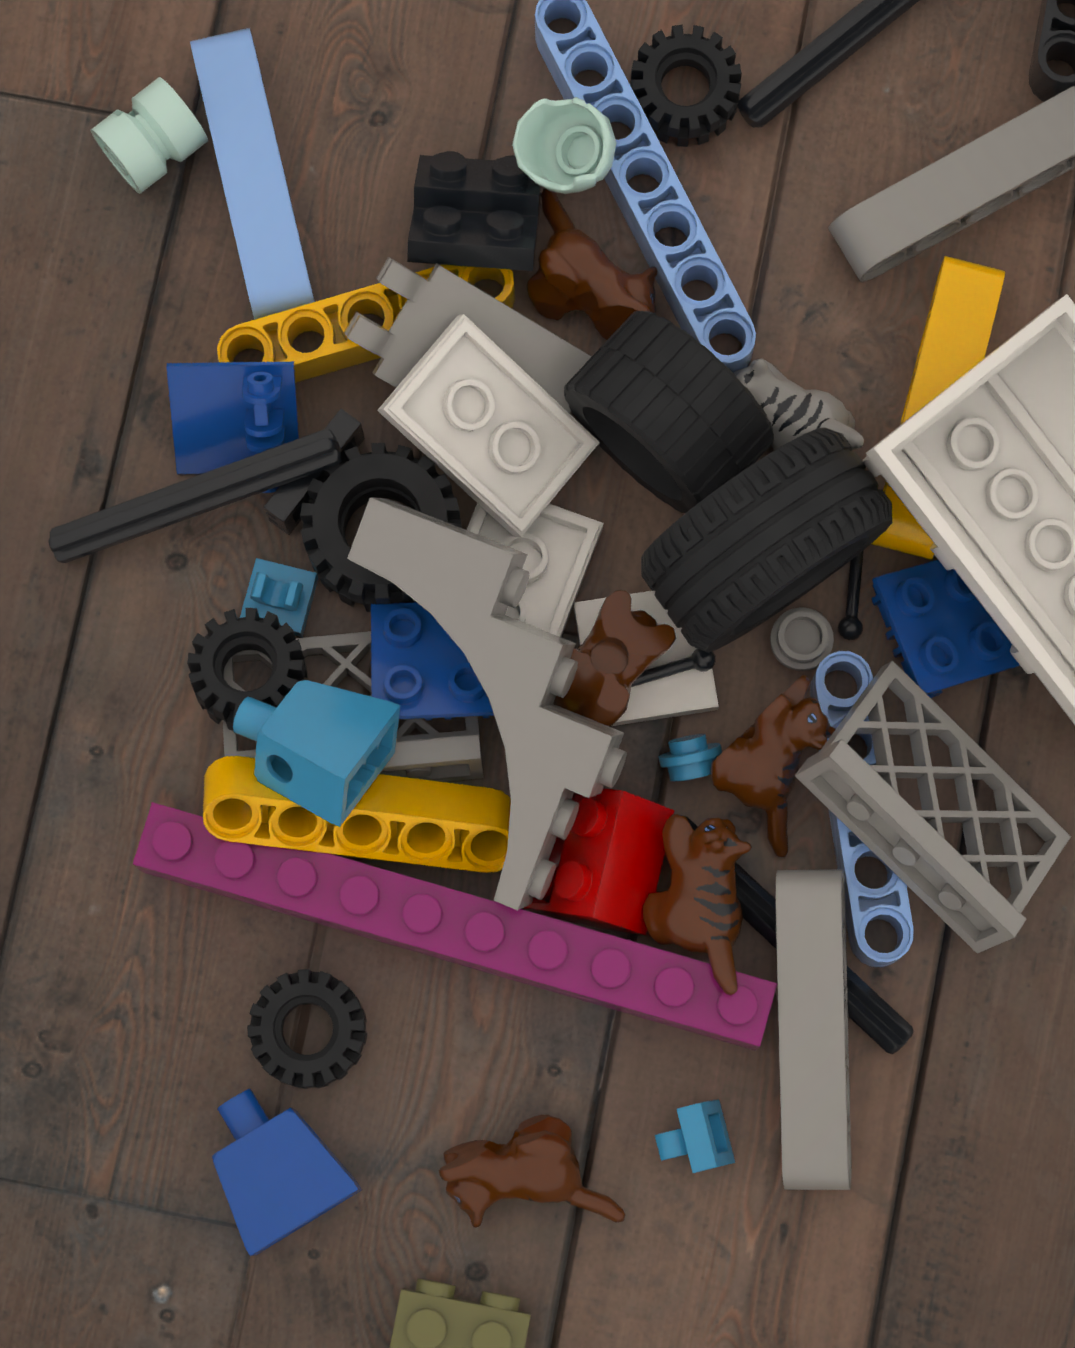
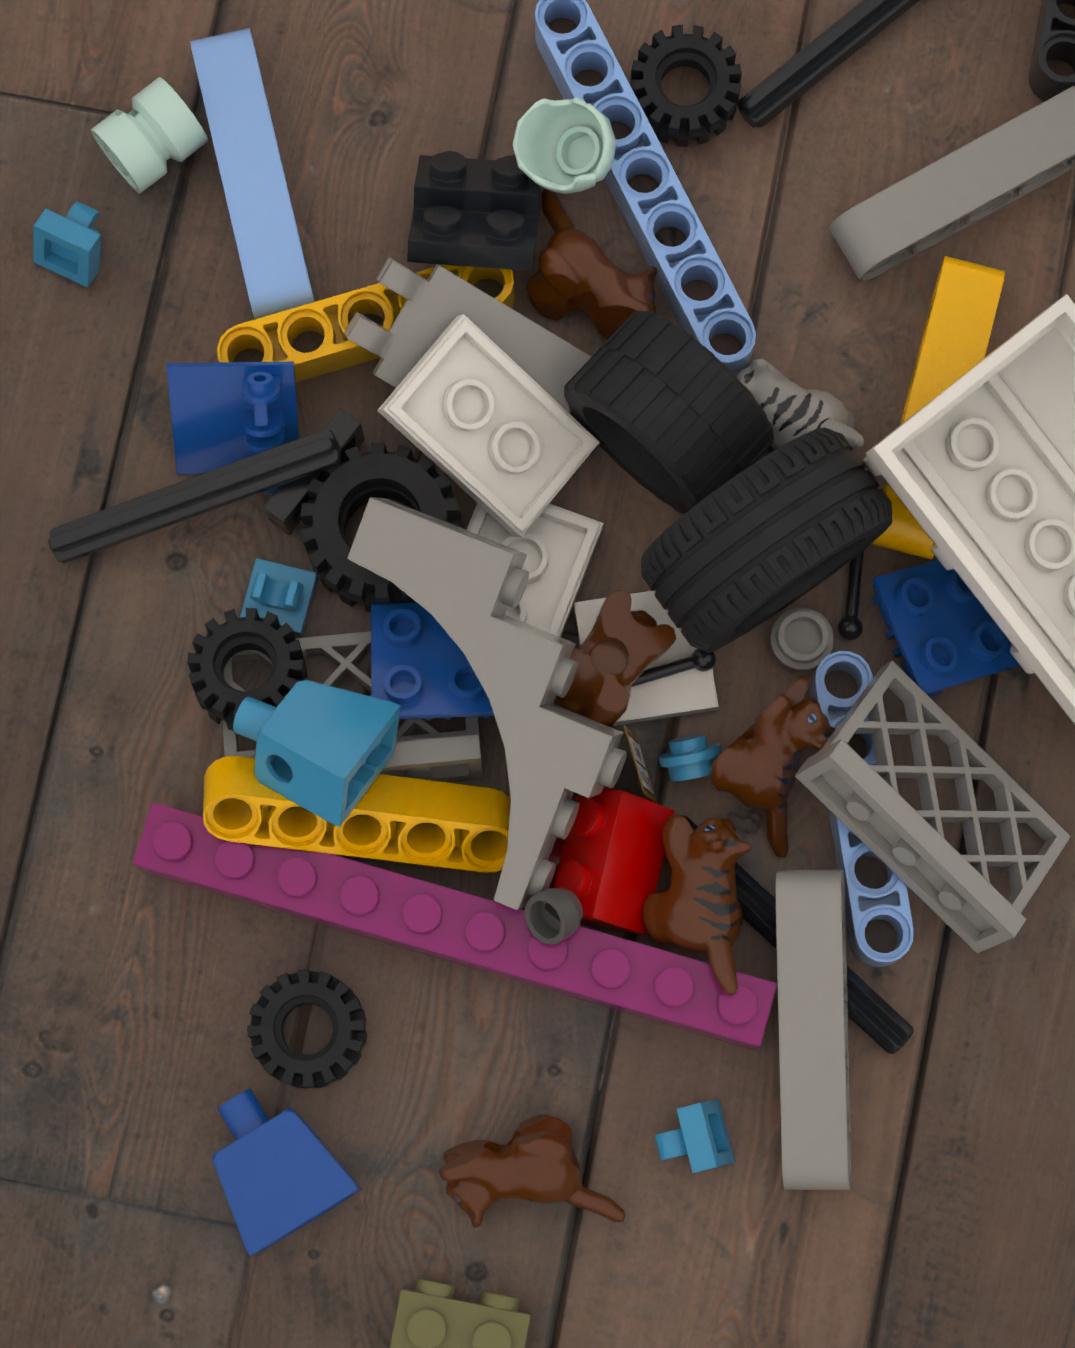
none -> dark azure tile [33,201,101,288]
none -> dark grey hinge [524,887,583,945]
none -> sticker [624,725,658,804]

